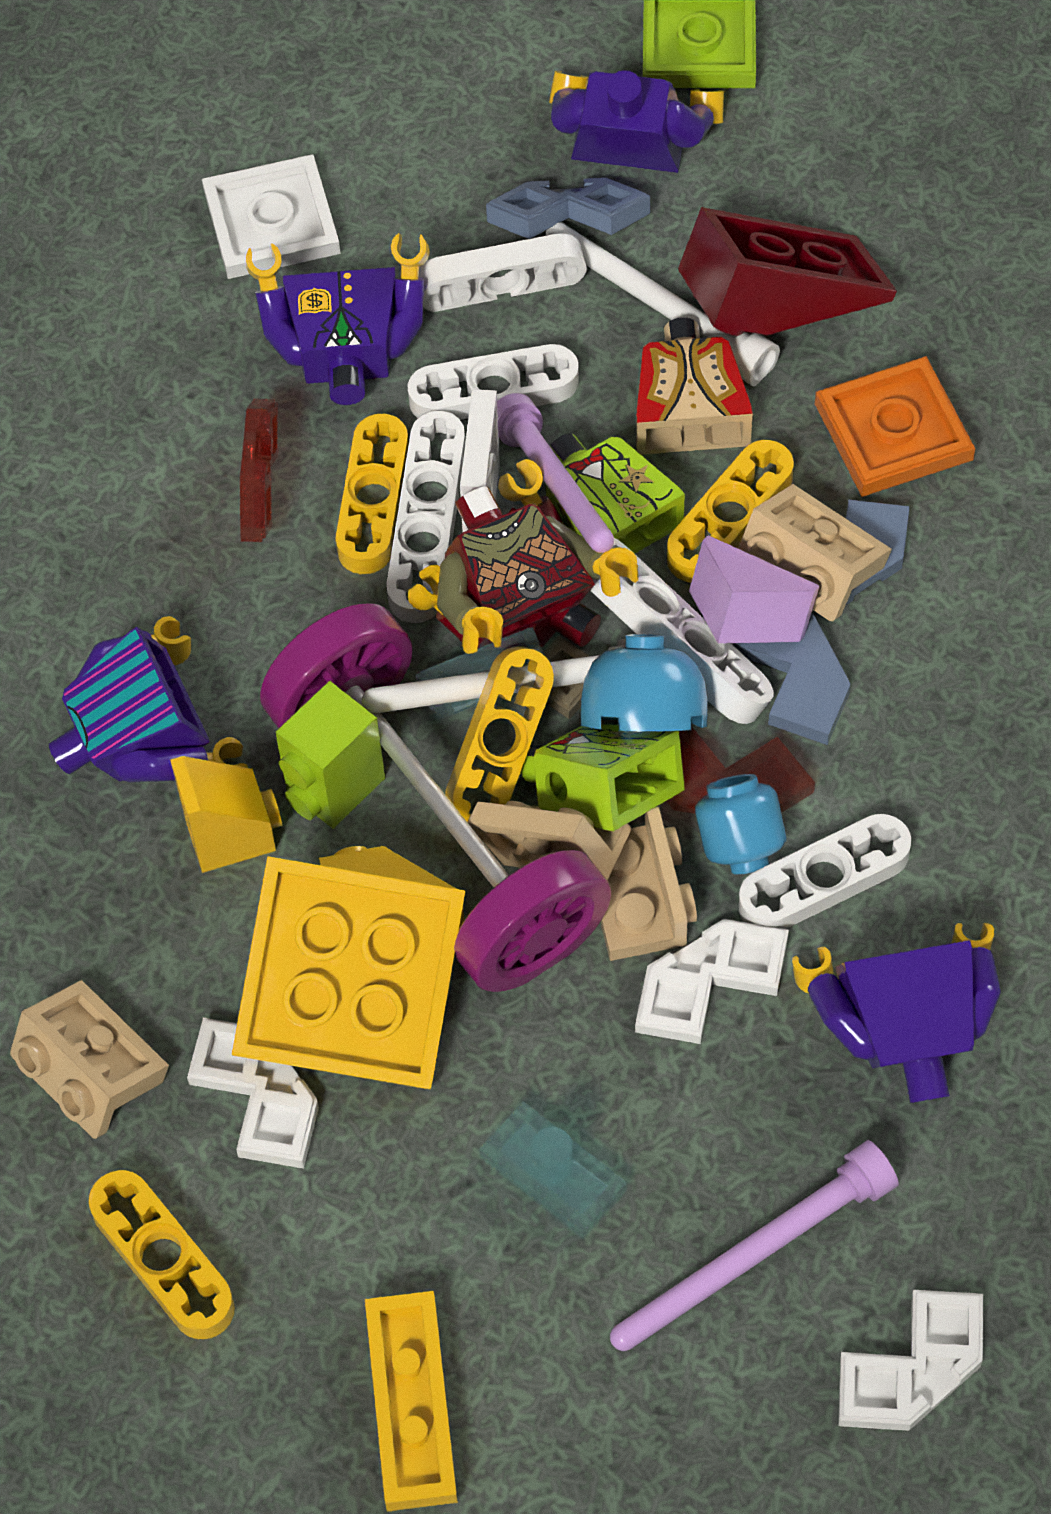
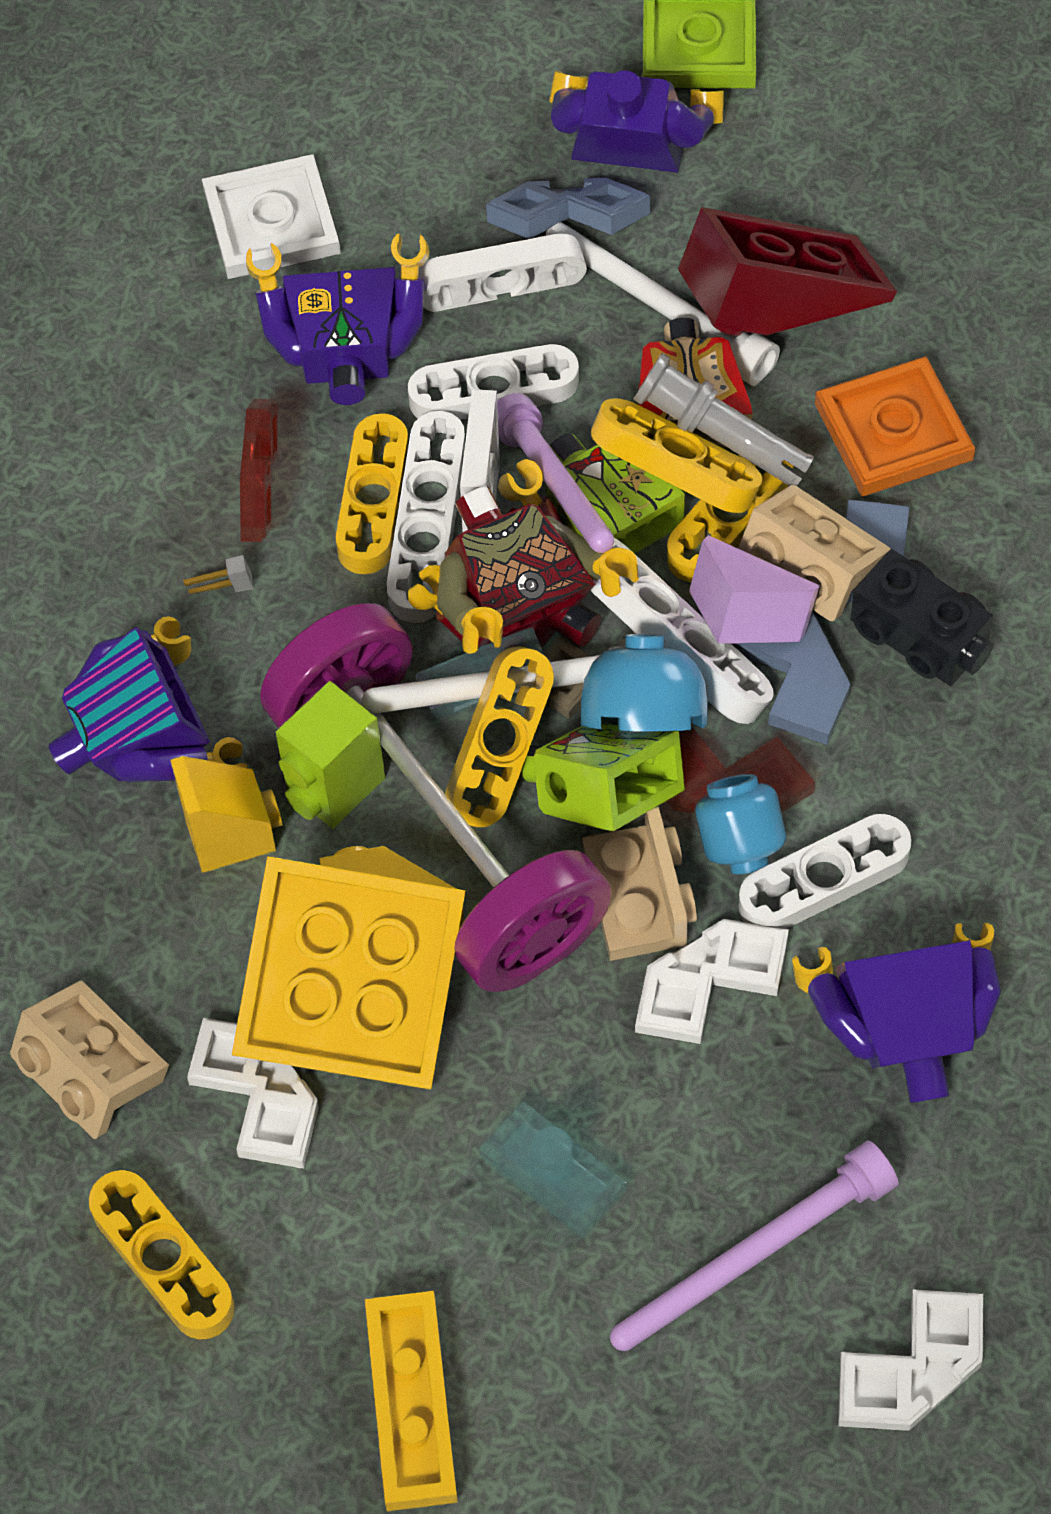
tan bracket [467,801,631,880] -> none
none -> piece [183,555,254,594]
none -> yellow beam [591,398,762,513]
none -> light grey pin [633,353,814,487]
none -> black brick [850,548,993,687]

